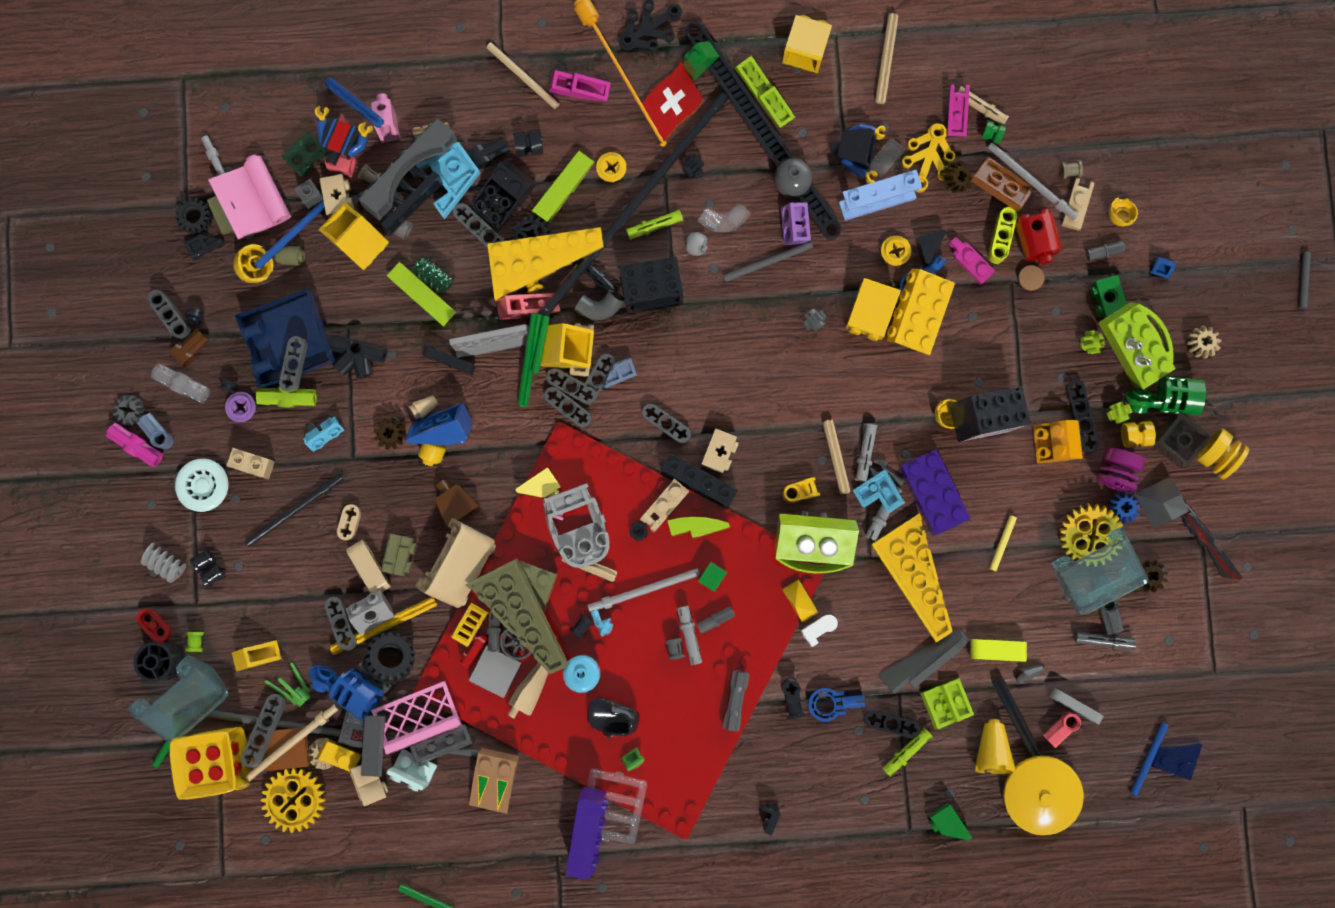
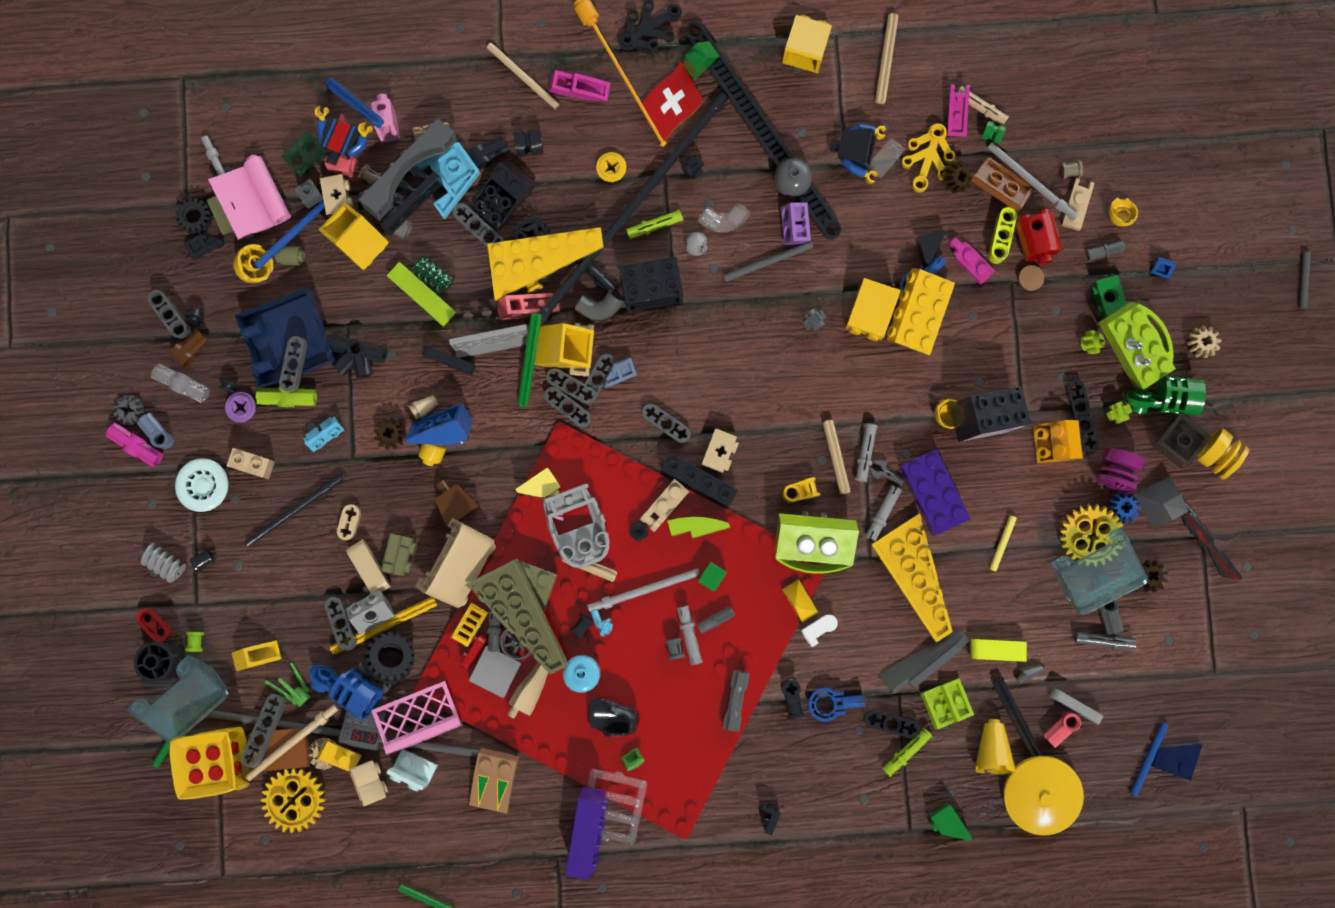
black bush [200,563,226,588] -> none
dark grey tile [361,716,385,777] -> none
dark grey tile [410,725,472,765] -> none
green bar [531,316,550,374] -> none
lime slope [532,151,595,223] -> none
lime slope [734,56,795,128] -> none
light blue fence [838,170,922,221] -> none
medium azure plate [853,470,905,513] -> none
yellow gear [881,236,911,266] -> none
yellow wheel [1121,421,1156,448] -> none

